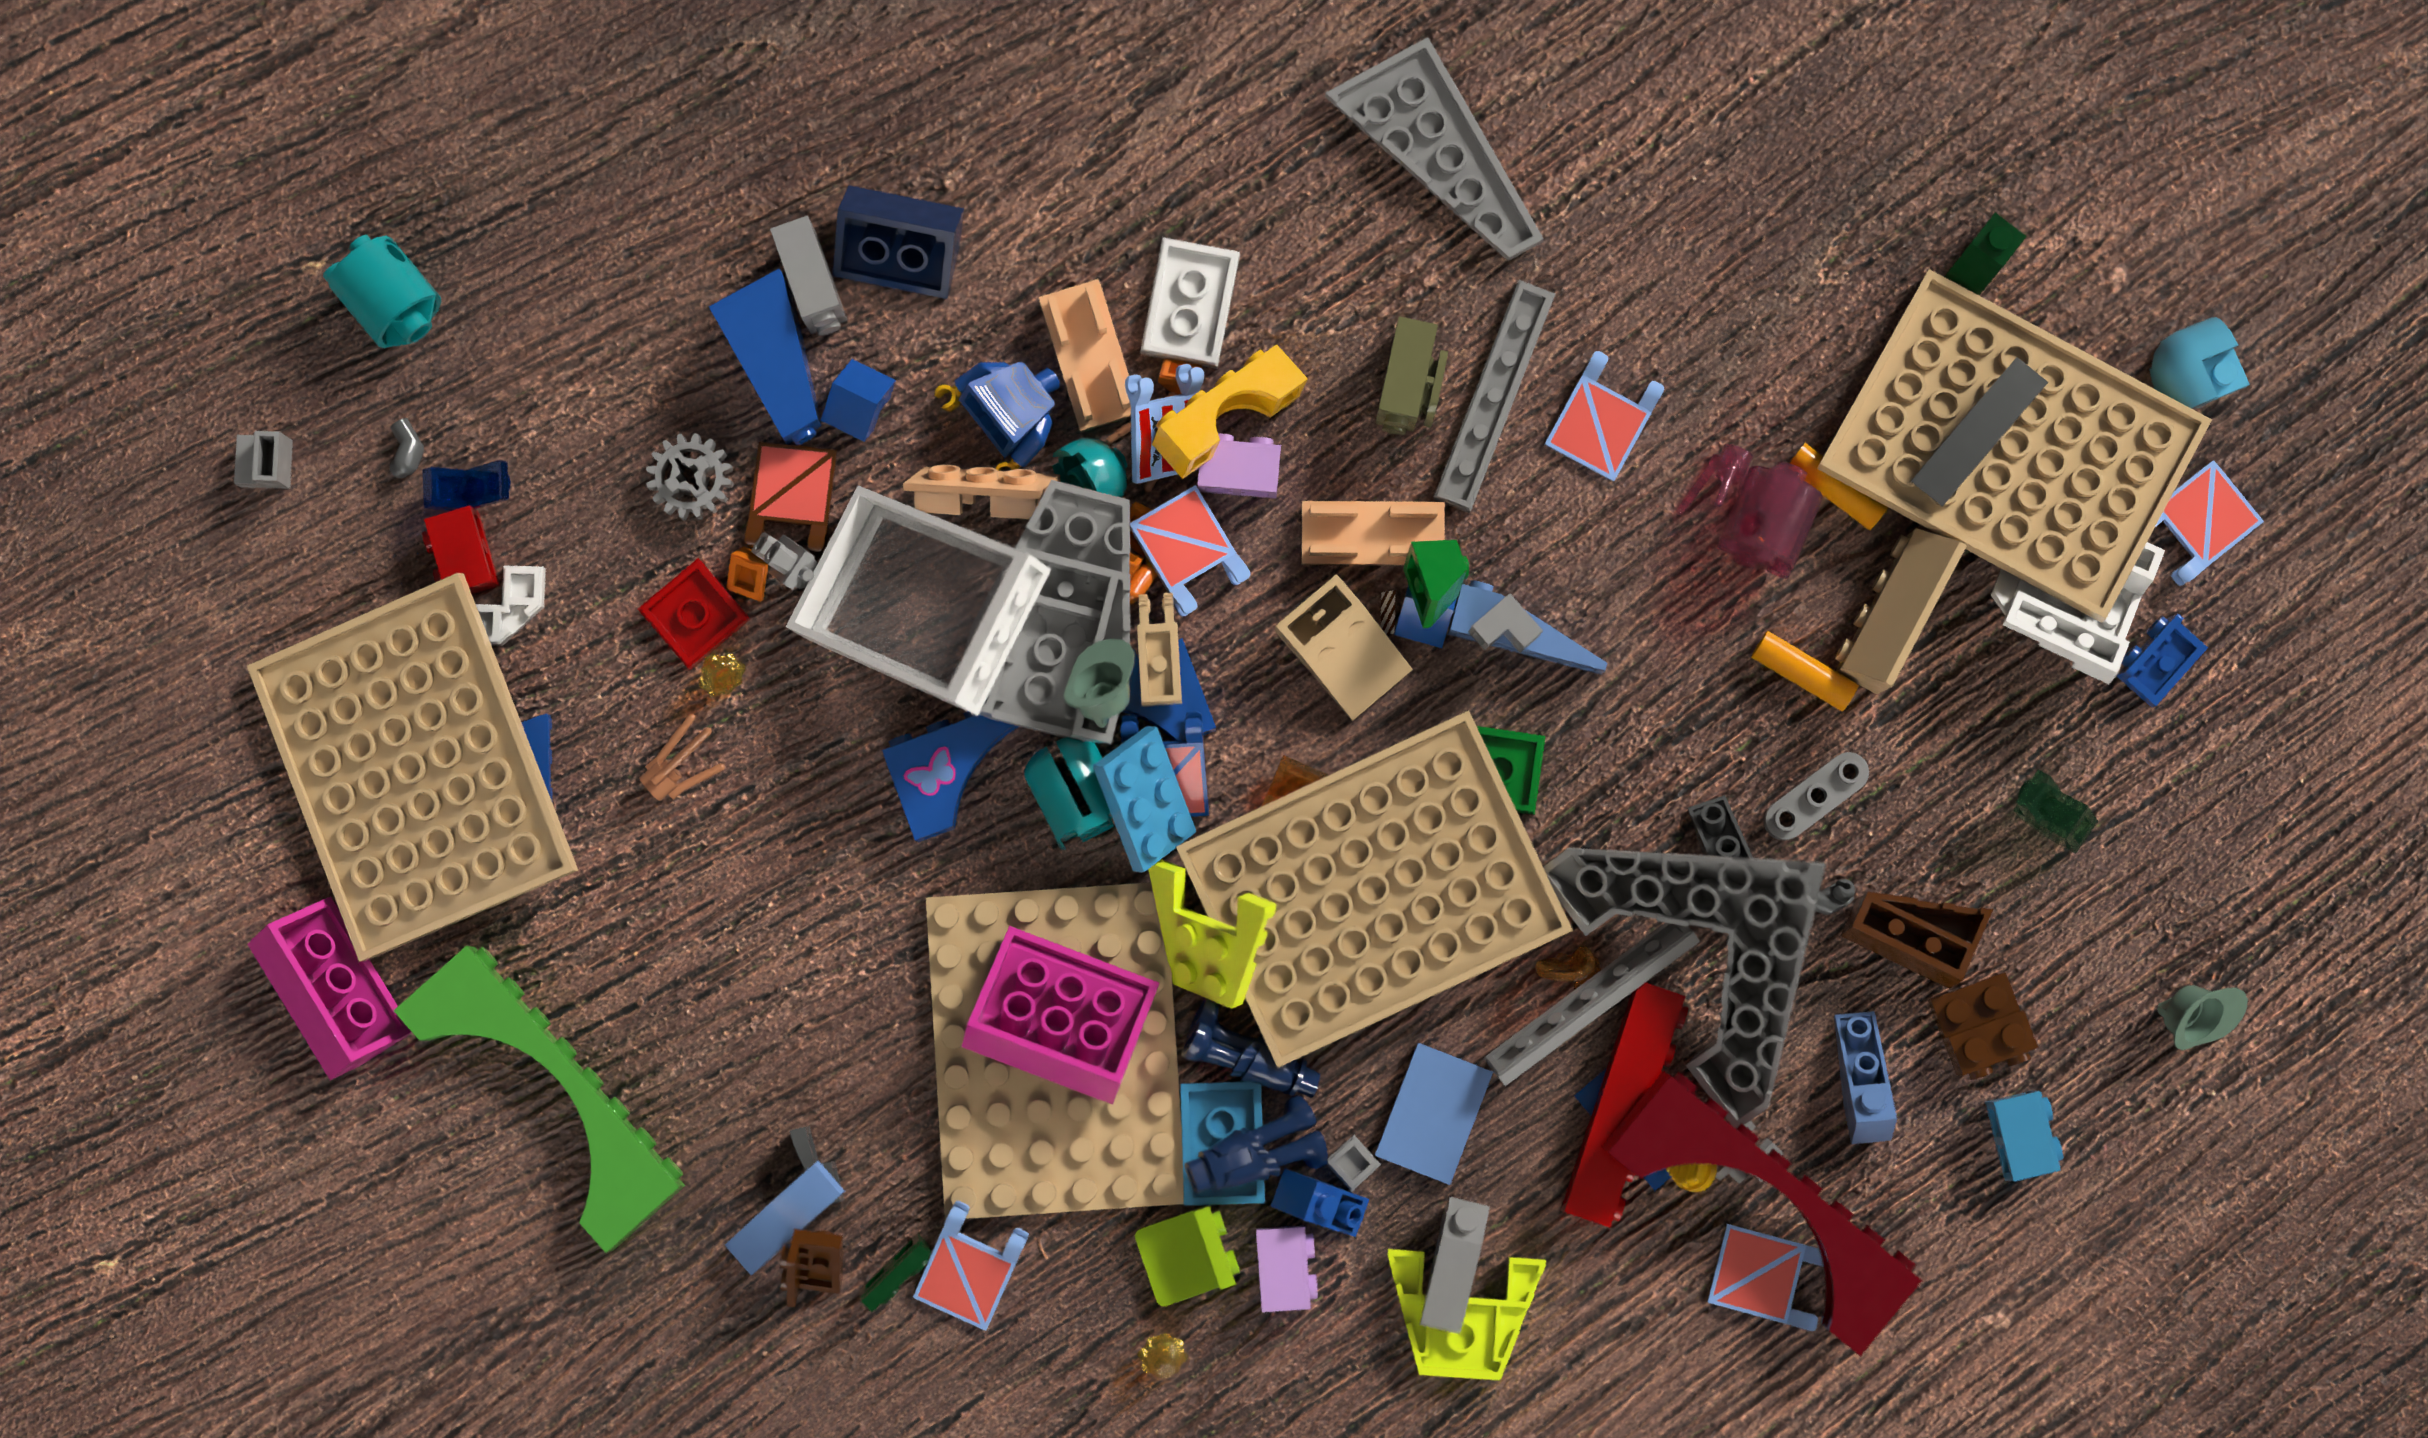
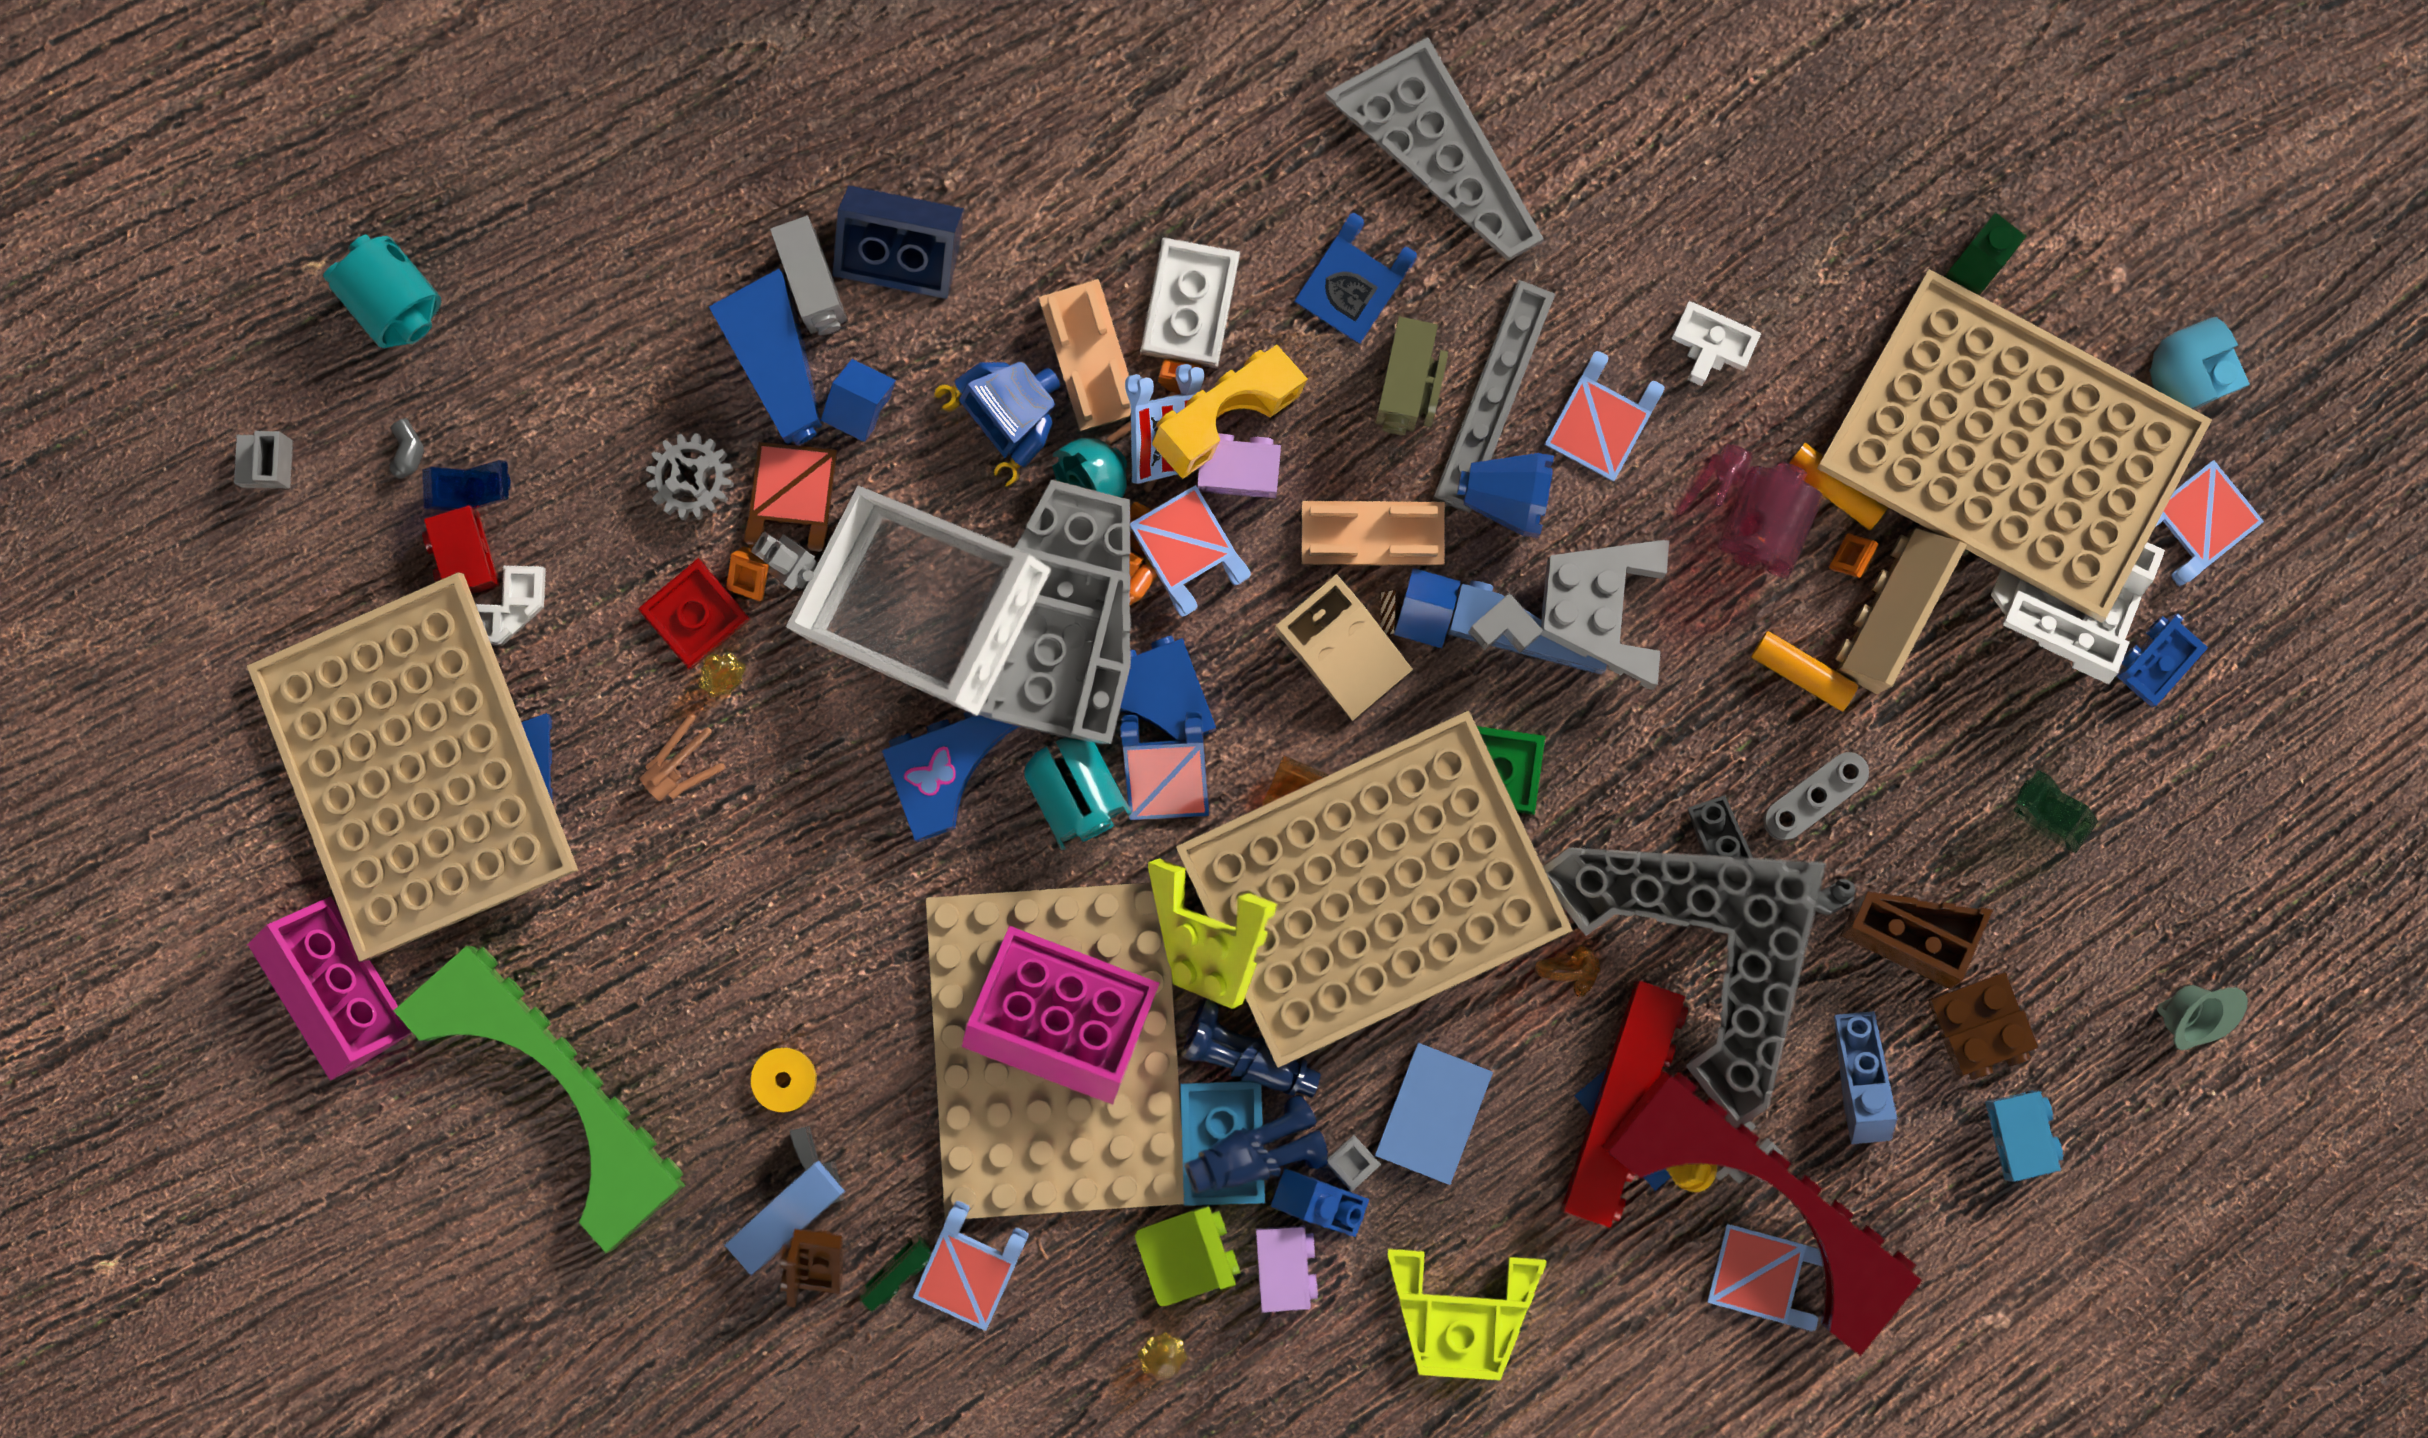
light nougat brick [903,465,1060,519] -> none
sand green piece [1064,639,1135,727] -> none
dark azure plate [1092,726,1197,872] -> none
tan hinge [1137,593,1182,707] -> none
green slope [1403,540,1469,628] -> none
light grey slope [1420,1197,1490,1334] -> none
light grey tile [1483,923,1700,1086] -> none
dark grey slope [1911,357,2048,507] -> none
none -> yellow piece [751,1048,817,1112]
none -> blue flag [1294,213,1417,344]
none -> blue cone [1457,453,1554,539]
none -> light grey wing [1541,540,1669,690]
none -> white hinge [1672,301,1761,386]
none -> orange slope [1829,533,1878,578]

